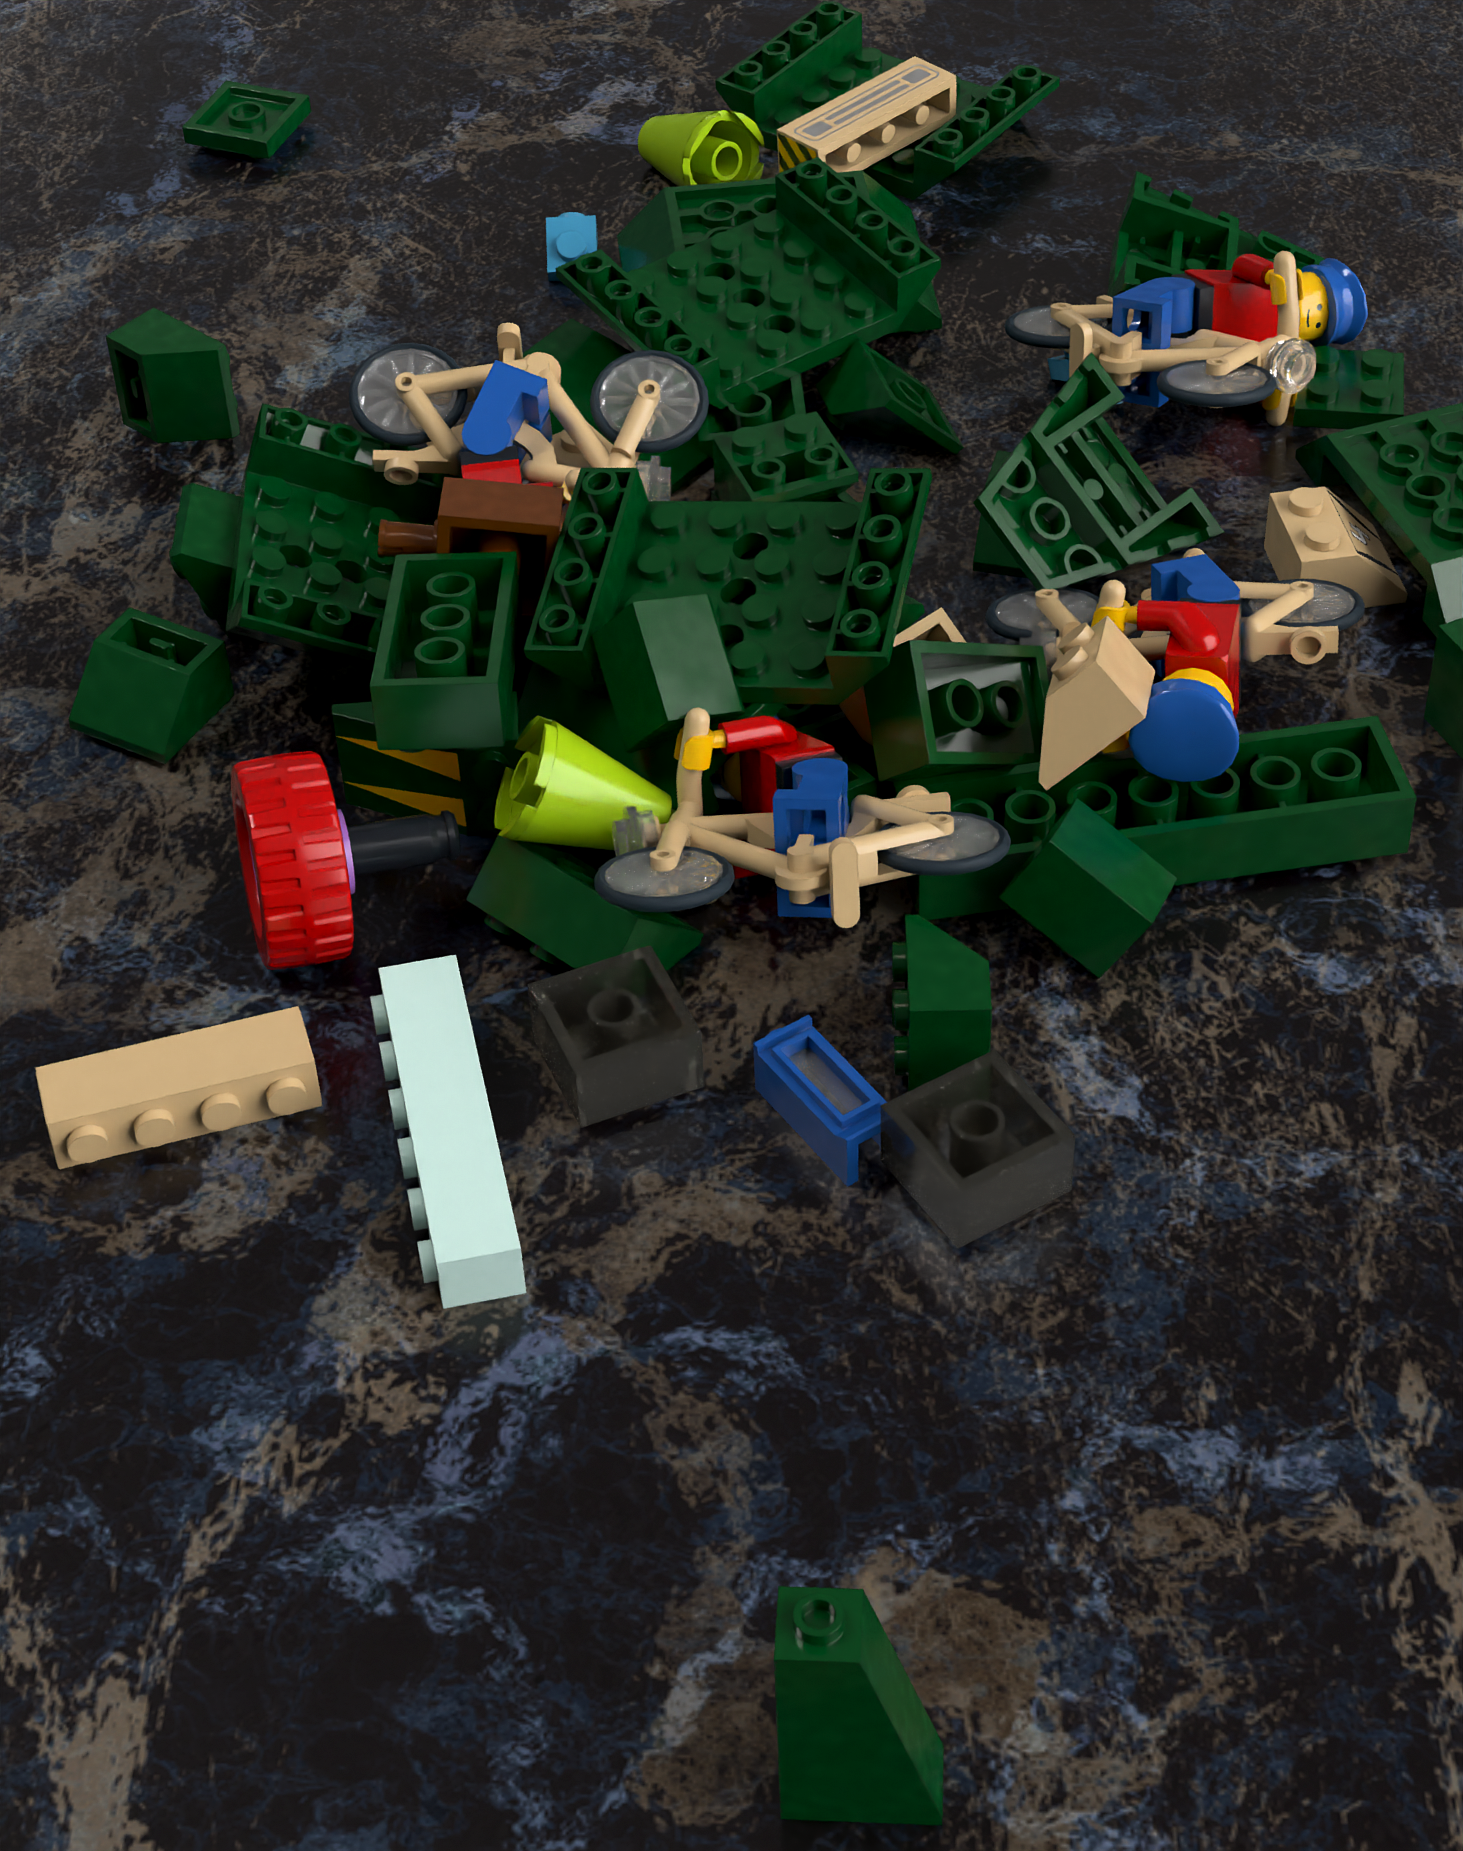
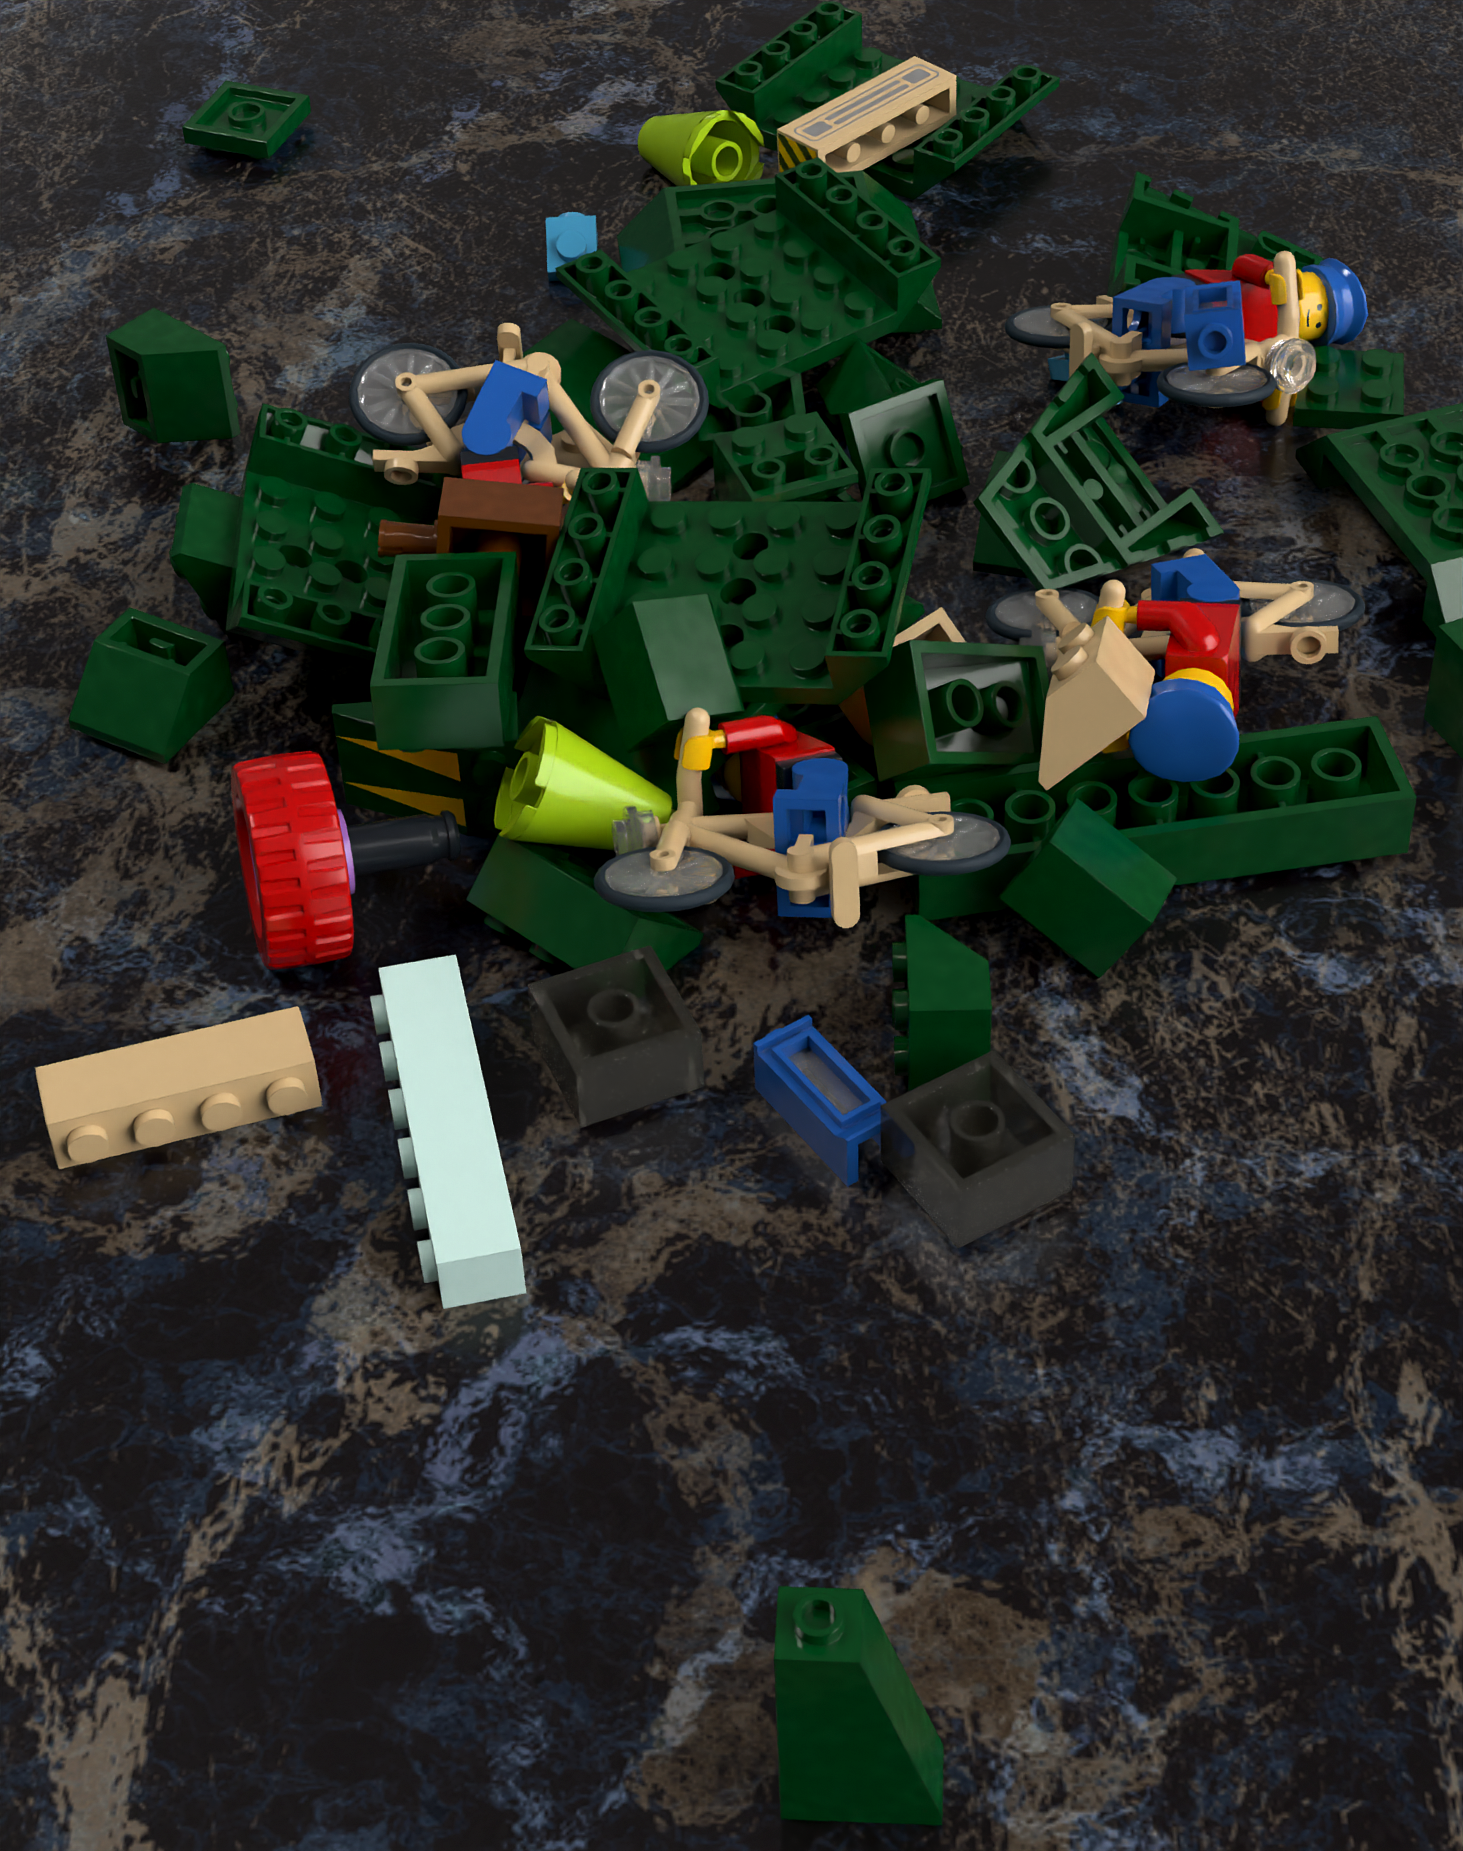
tan slope [1264,486,1407,615] -> none
none -> dark green plate [839,379,970,501]
none -> blue window [1184,280,1246,371]

